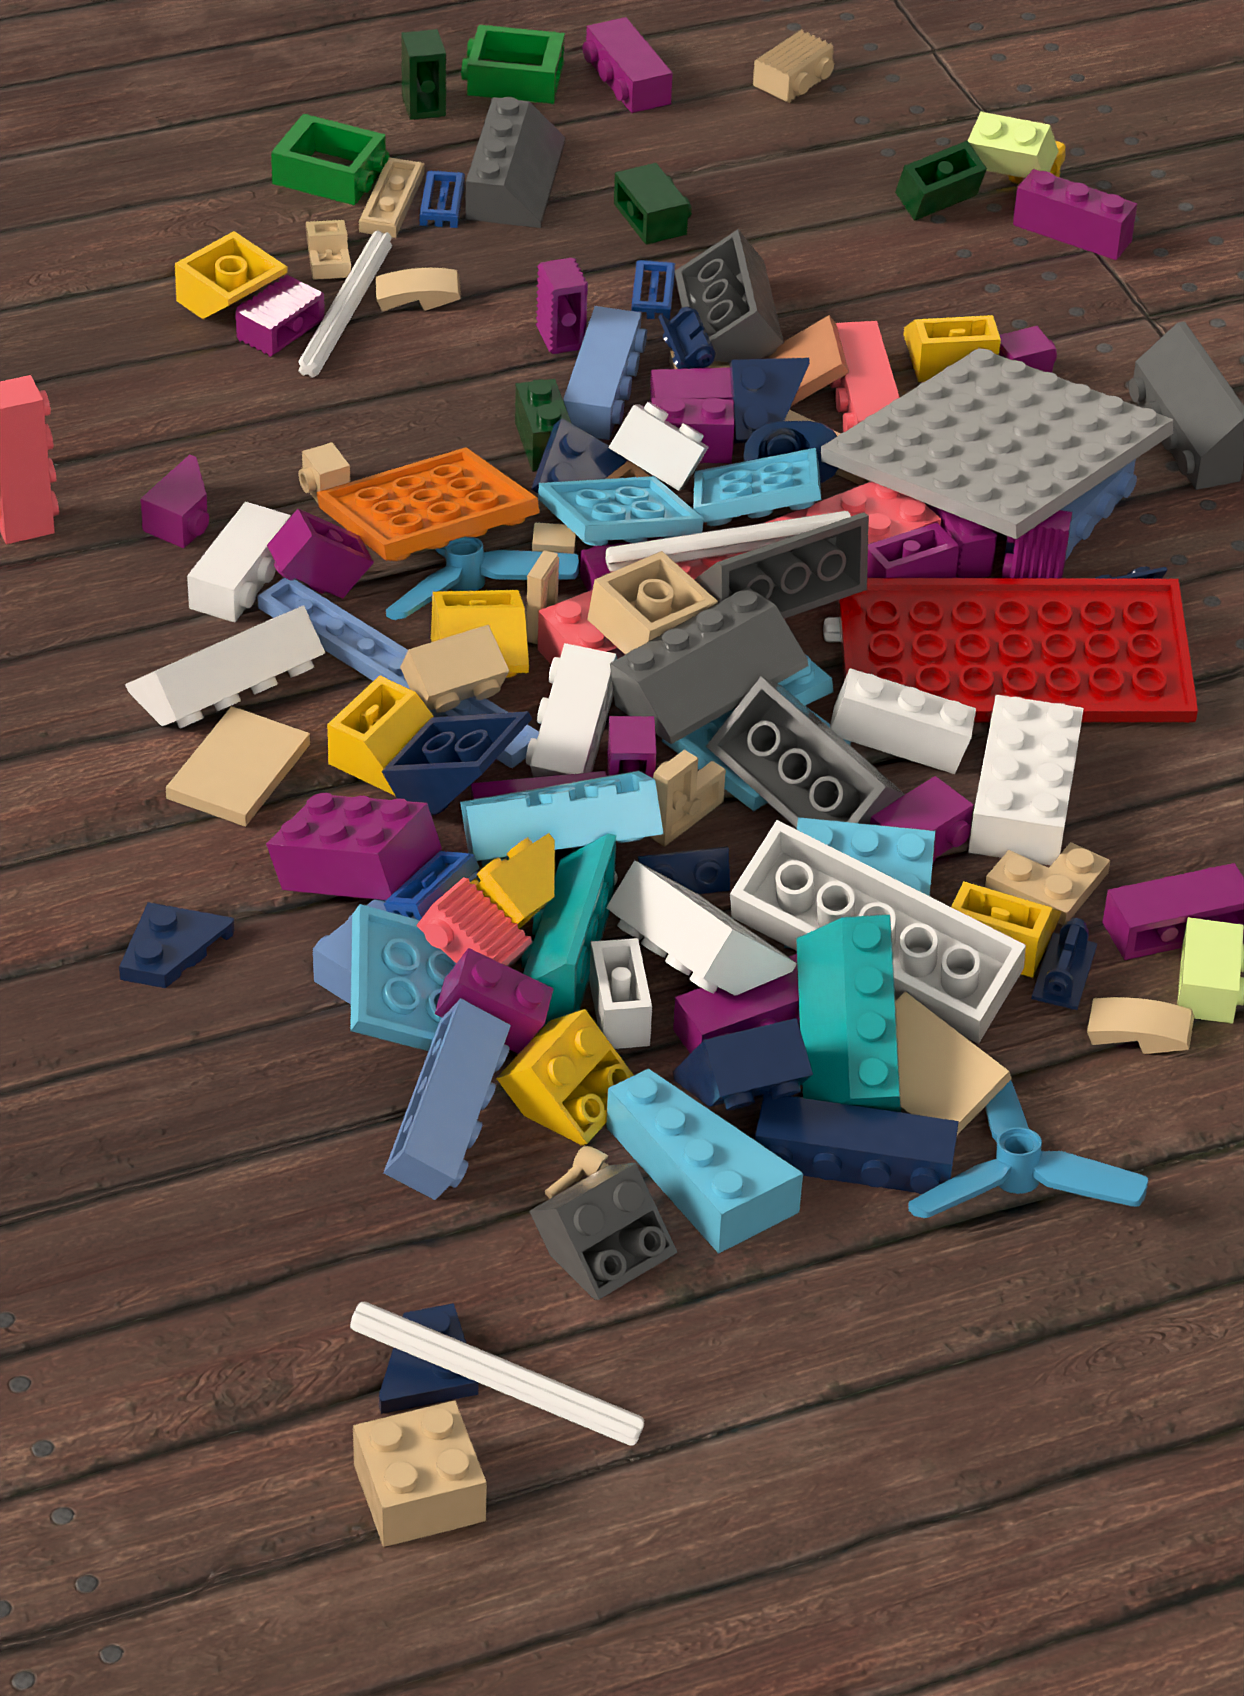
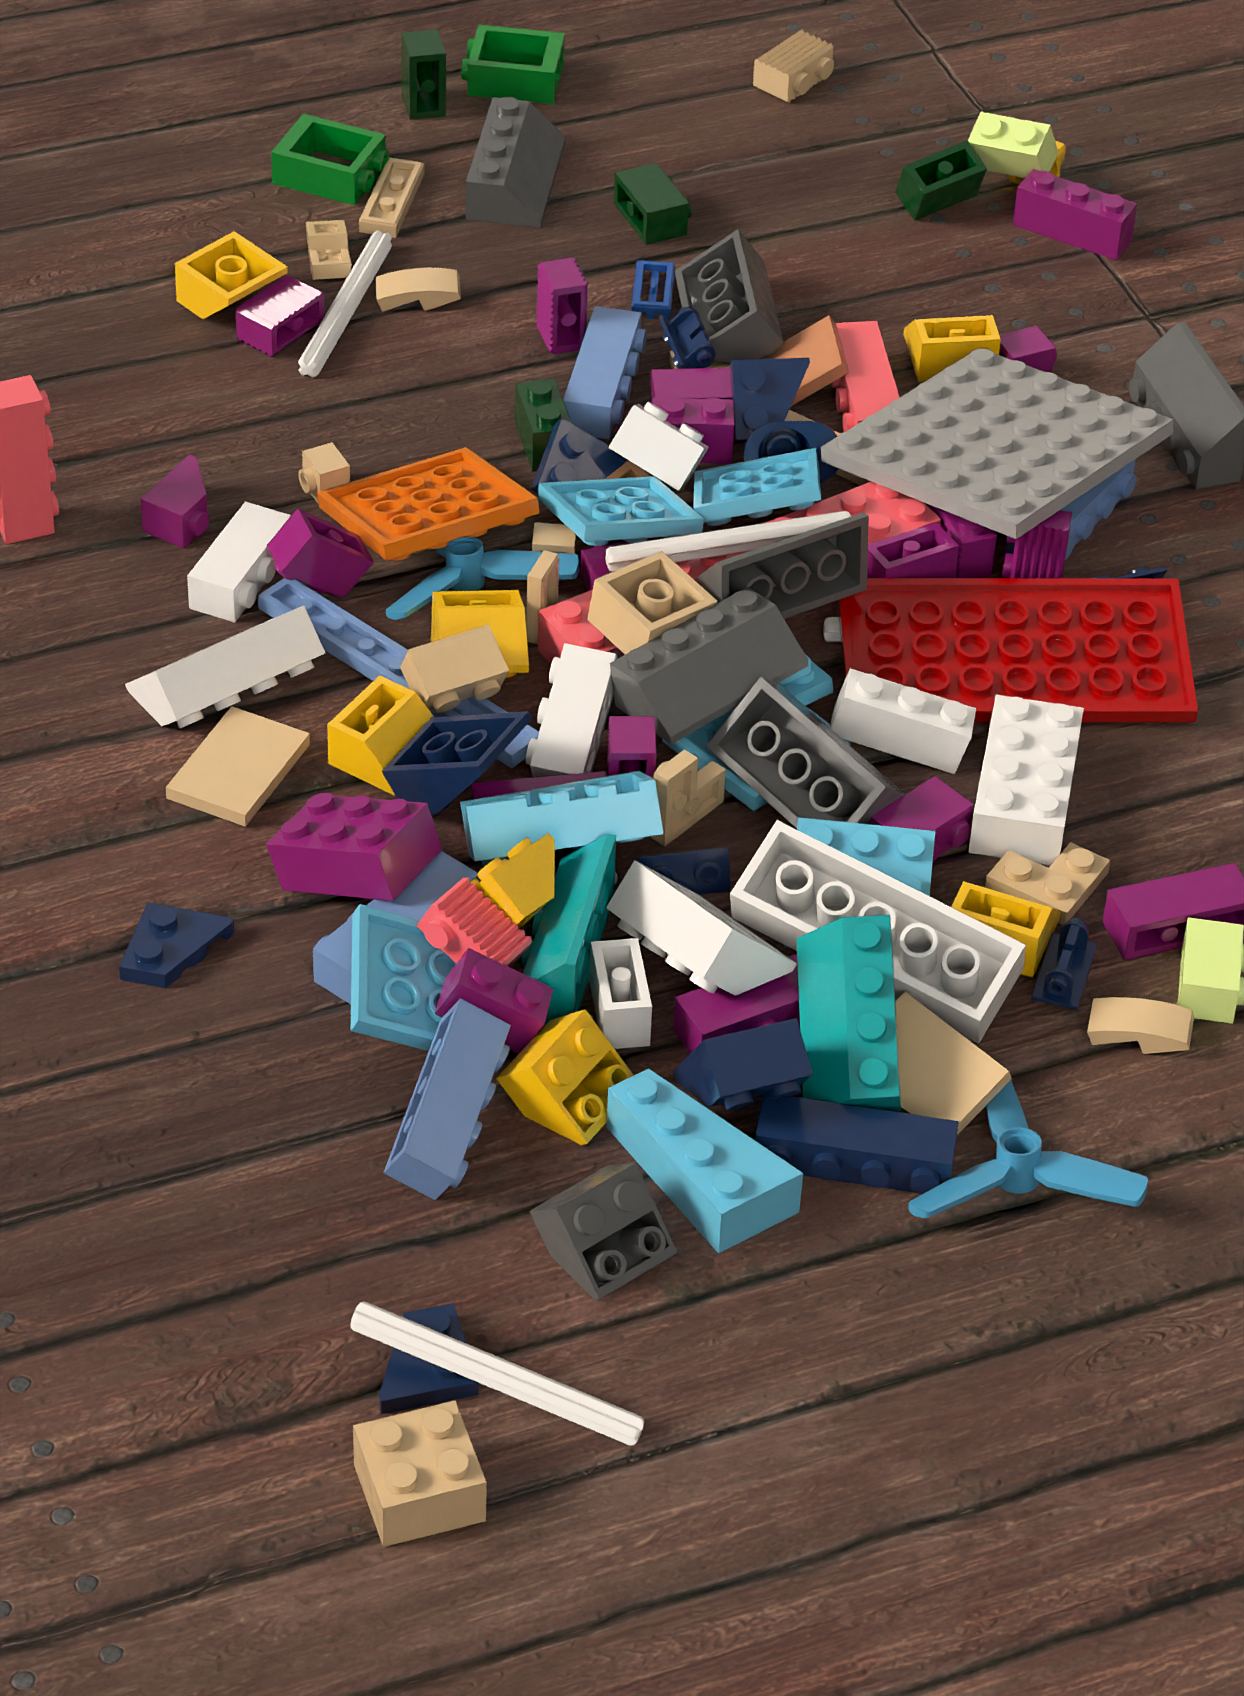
blue tile [384,851,479,920] -> none
blue tile [420,171,465,228] -> none
tan hand [545,1146,608,1199] -> none
magenta brick [583,17,673,113] -> none

